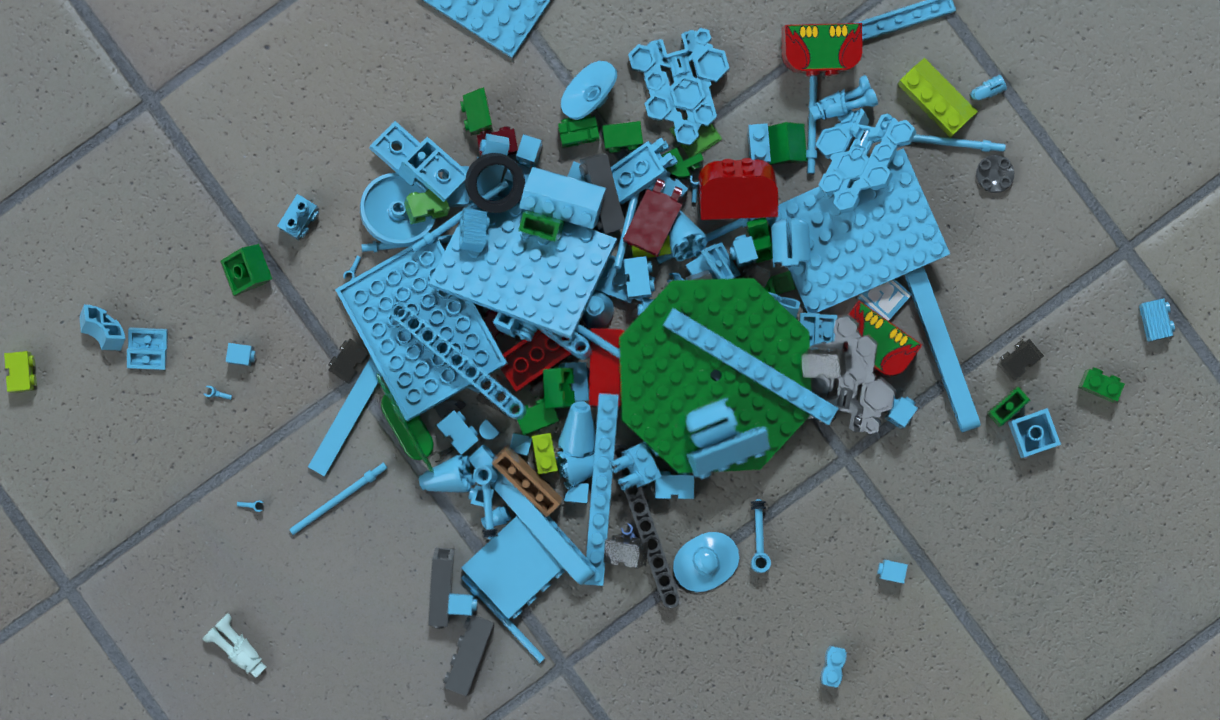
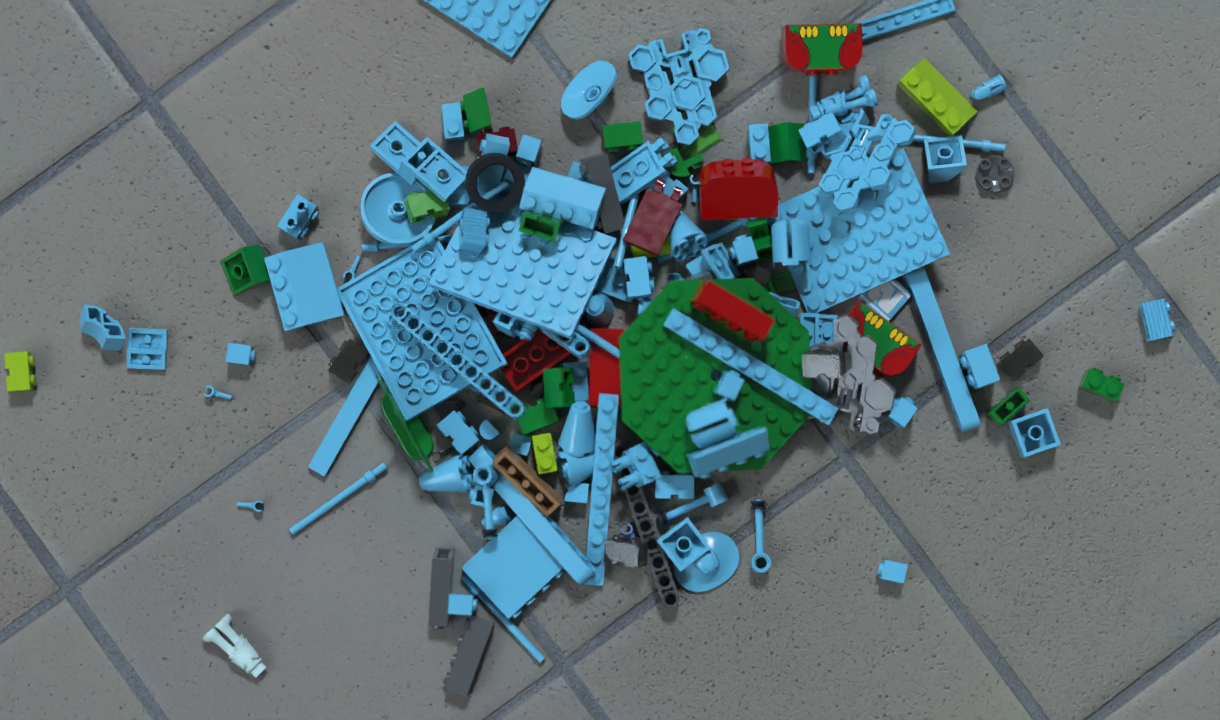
green brick [558,114,600,148] -> none
medium azure brick [820,646,846,688] -> none
none -> medium azure piece [264,242,345,332]
none -> medium azure slope [442,102,465,142]
none -> medium azure piece [657,482,729,527]
none -> medium azure slope [657,517,711,572]
none -> red brick [690,280,775,342]
none -> medium azure brick [714,370,744,401]
none -> medium azure brick [799,112,846,156]
none -> medium azure slope [924,135,967,184]
none -> medium azure brick [958,344,1000,390]

